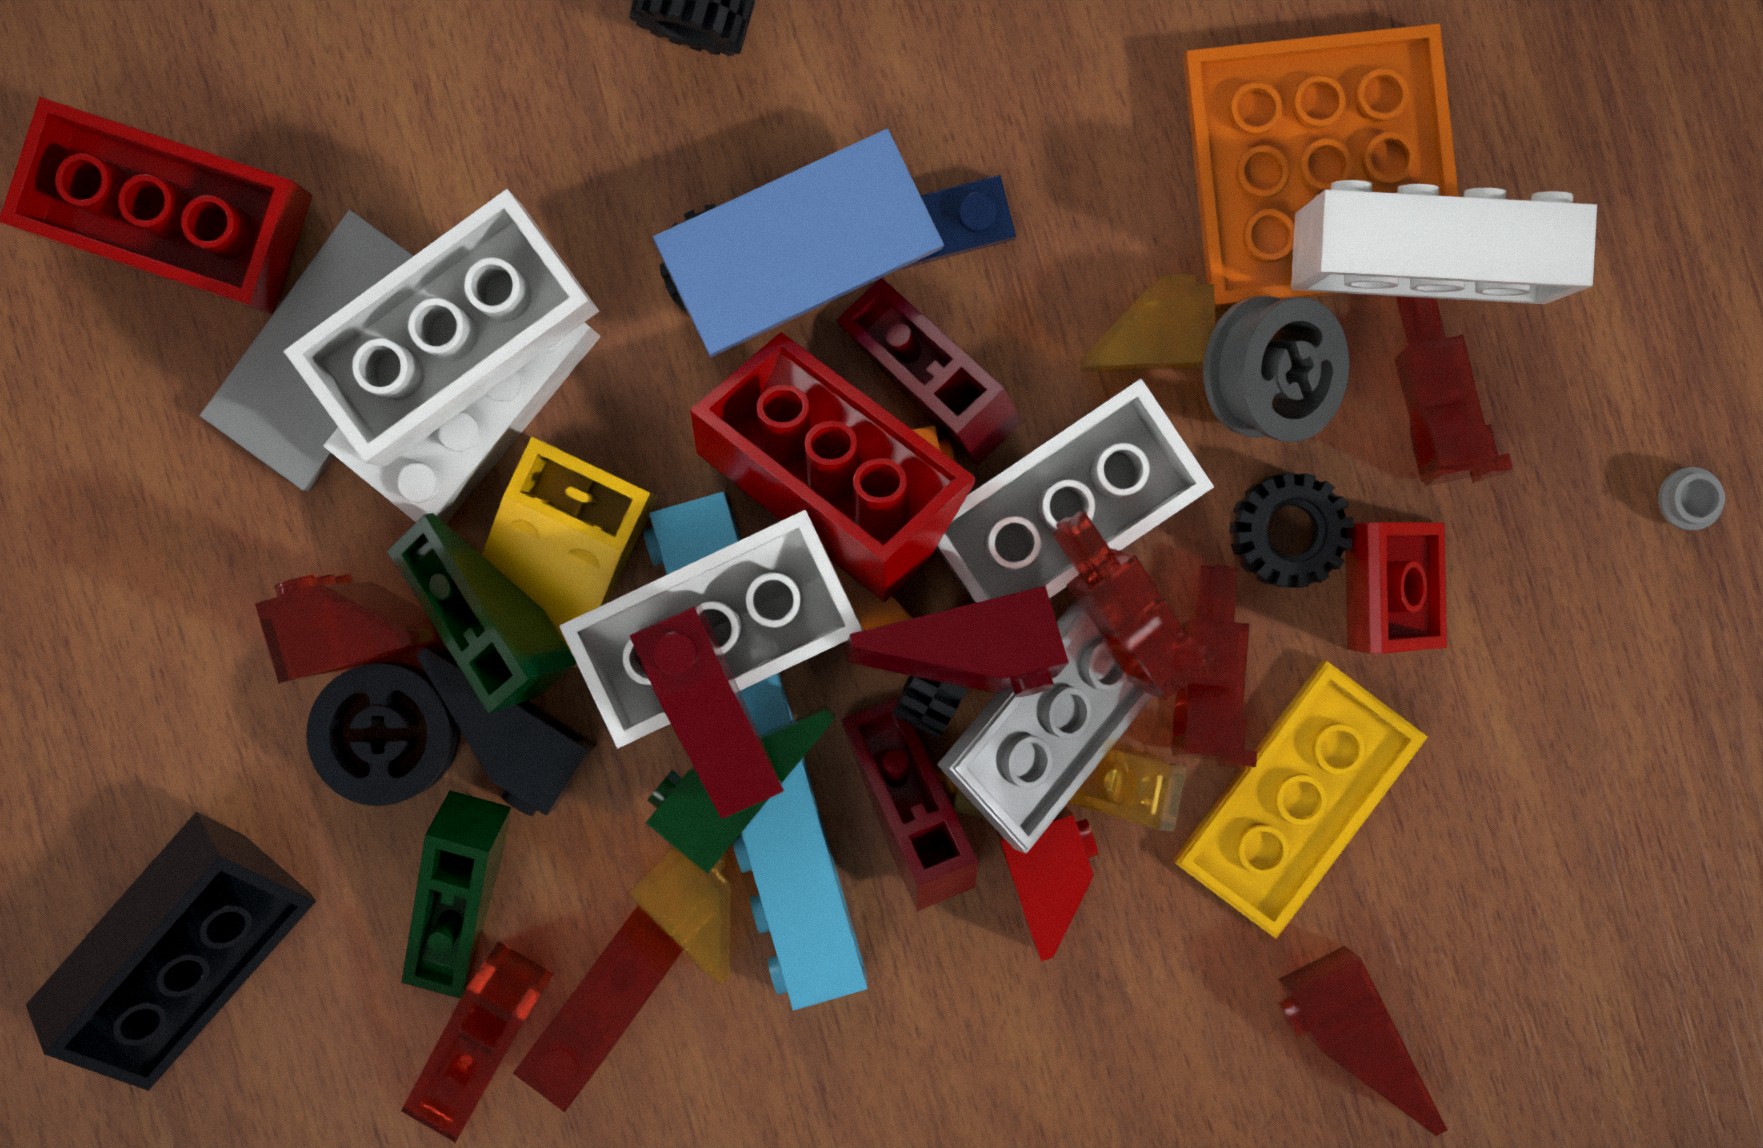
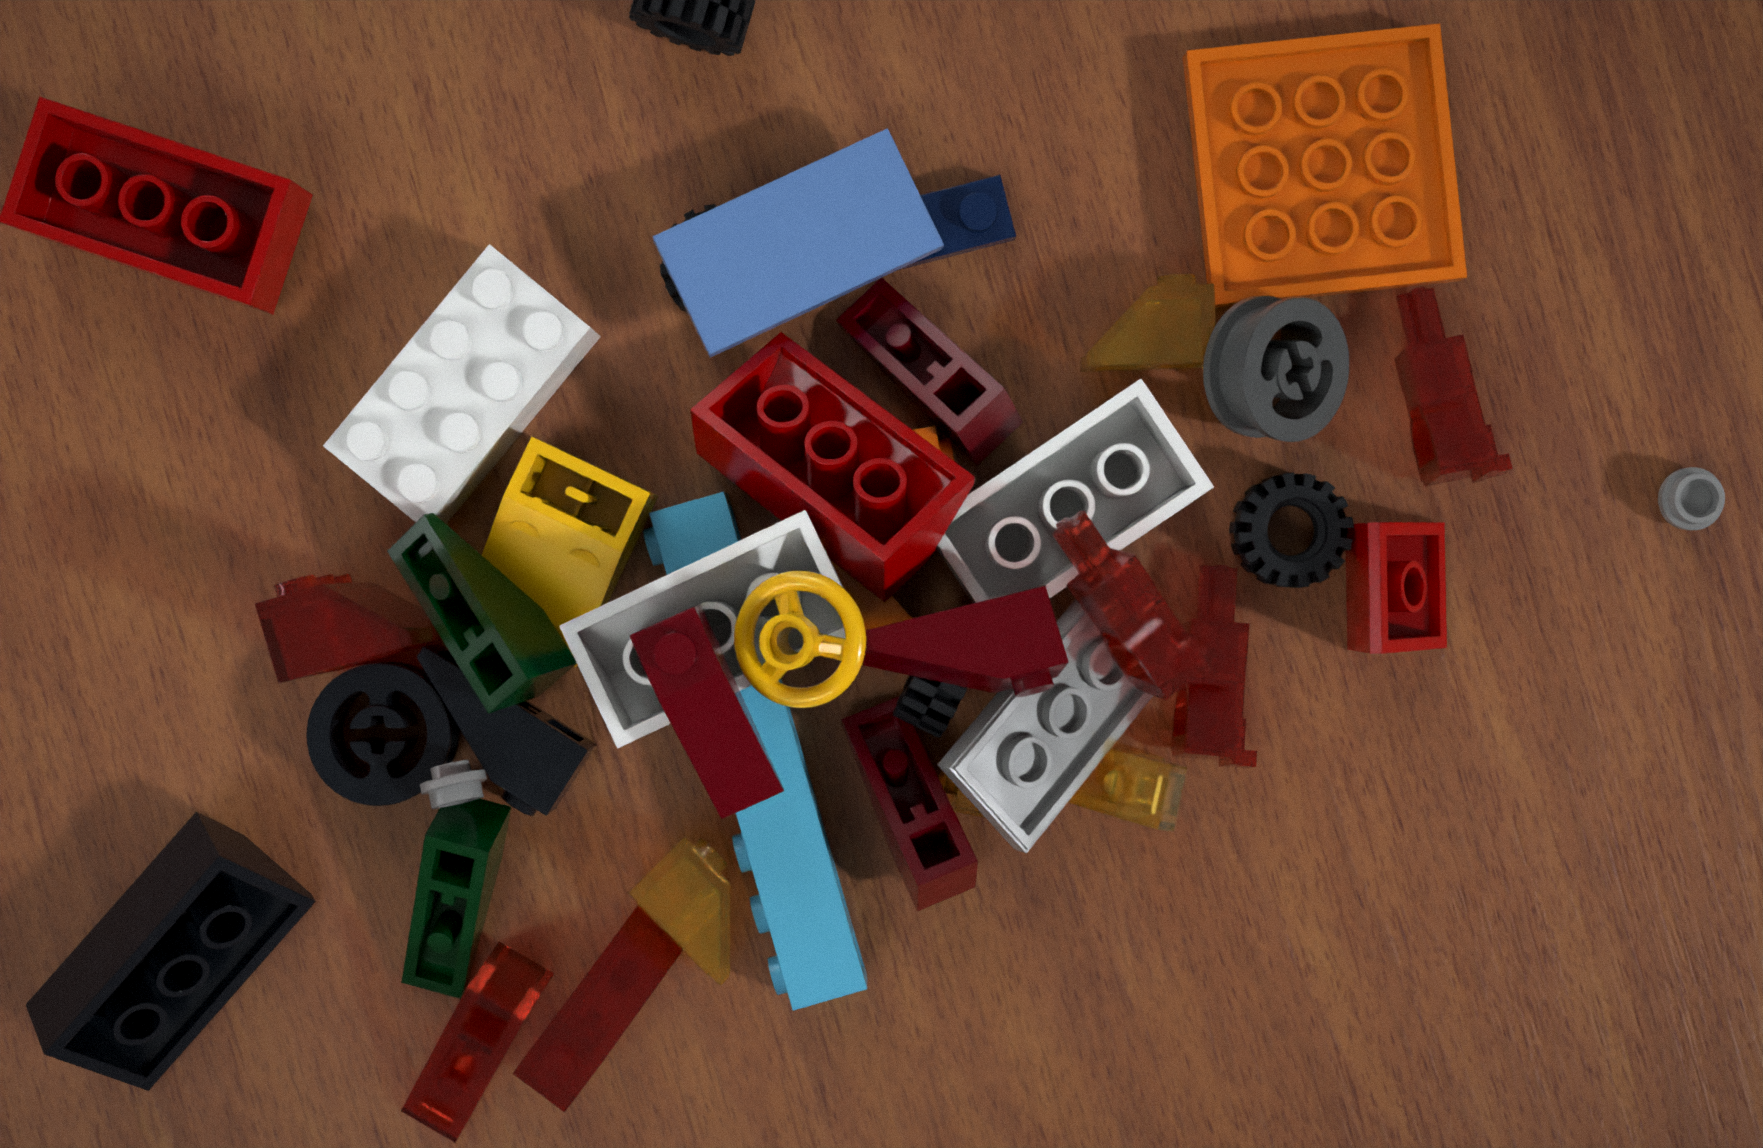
light grey tile [200,209,413,491] -> none
white brick [283,189,599,467] -> none
dark green slope [645,705,836,874] -> none
red slope [996,807,1099,962] -> none
yellow tile [1172,660,1428,939] -> none
clear red slope [1278,945,1447,1136] -> none
white brick [1291,180,1597,304] -> none
none -> light grey plate [420,760,487,809]
none -> yellow piece [734,571,866,708]

